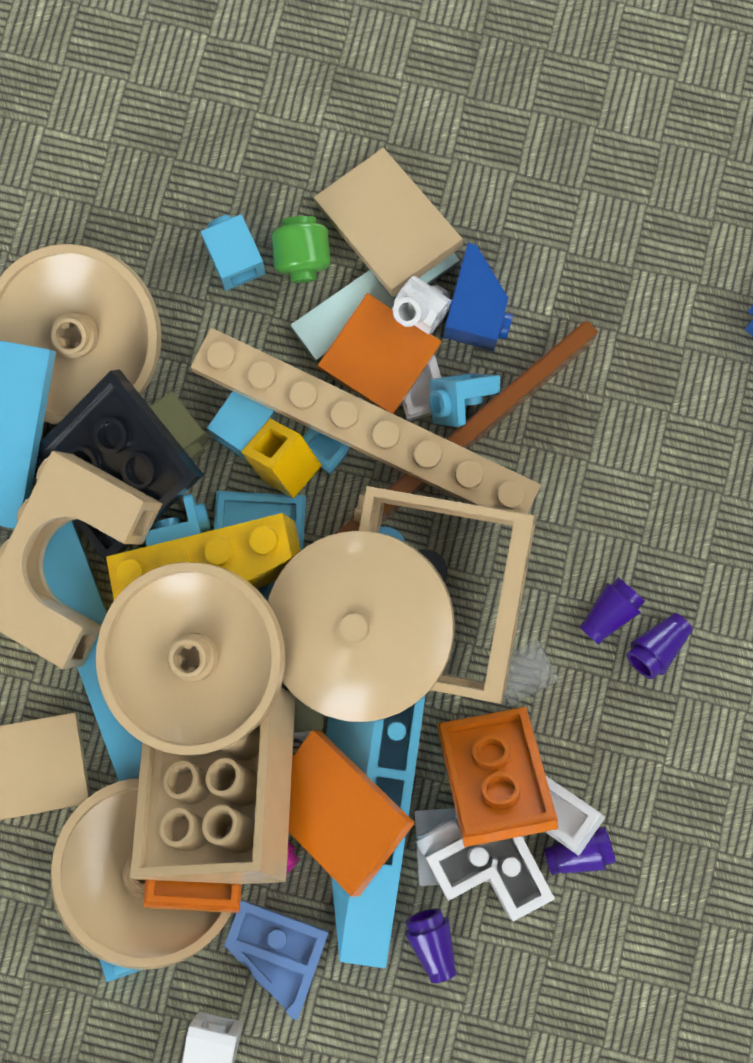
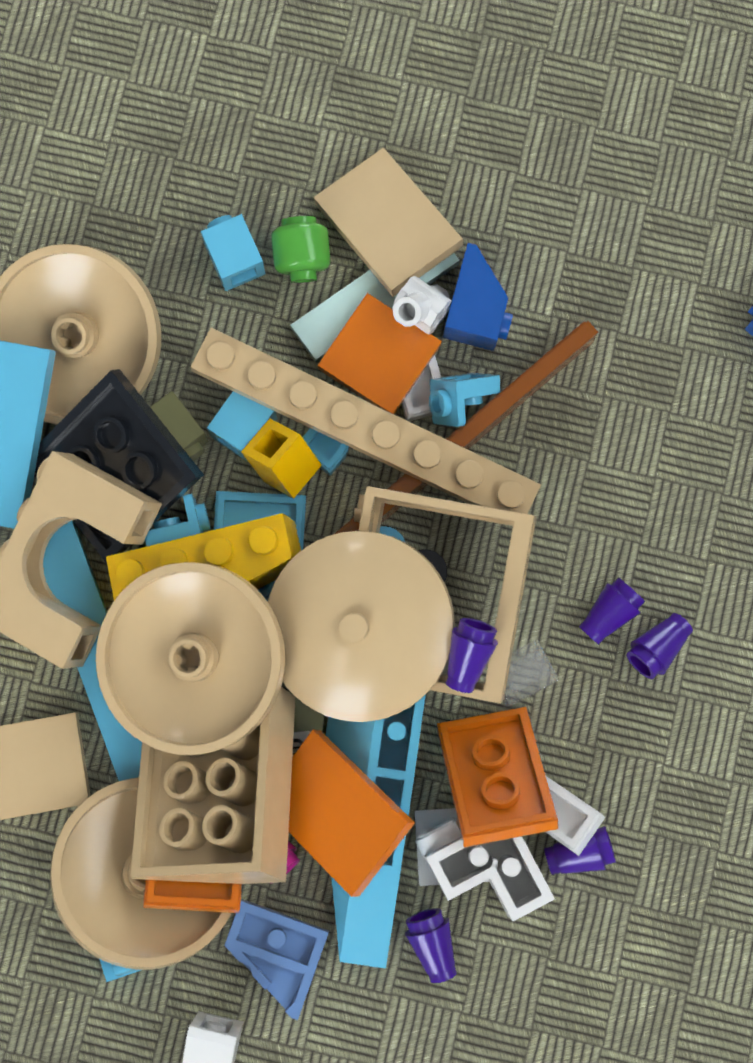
none -> dark purple cone [446,618,498,693]

